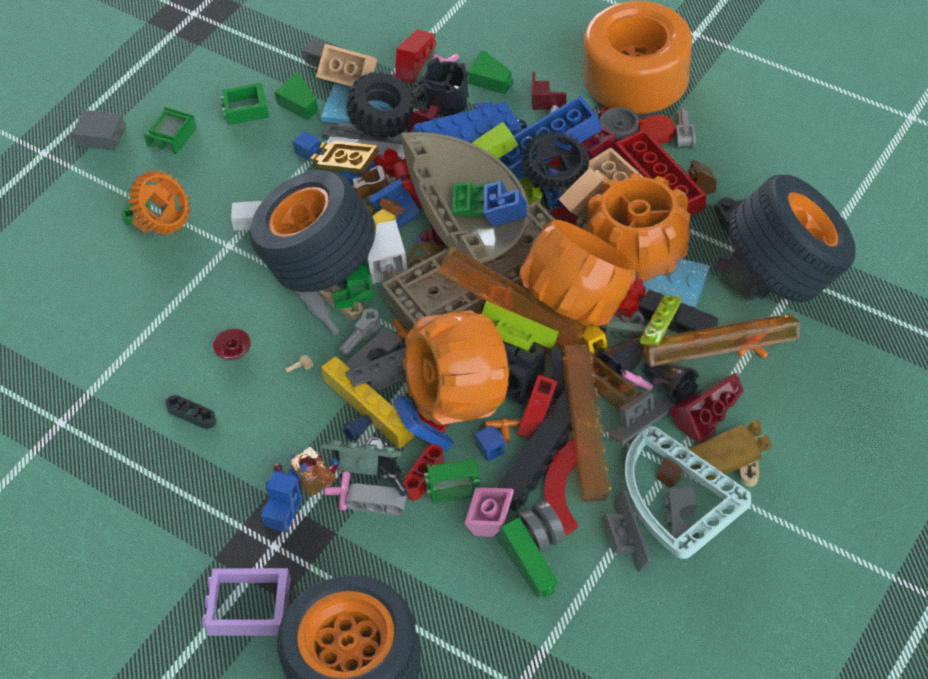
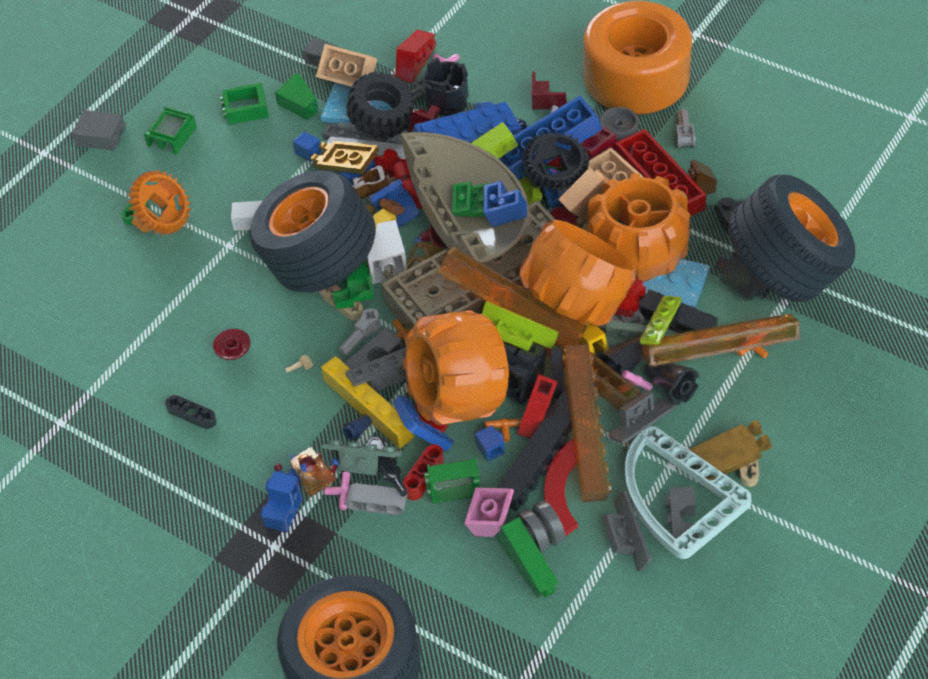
lavender window [202,568,291,636] -> none
light grey sword [295,291,339,335] -> none
green slope [467,50,513,94] -> none
red piece [598,107,676,144] -> none
reddish brown slope [656,458,682,488] -> none
dark red wedge [669,373,744,444] -> none

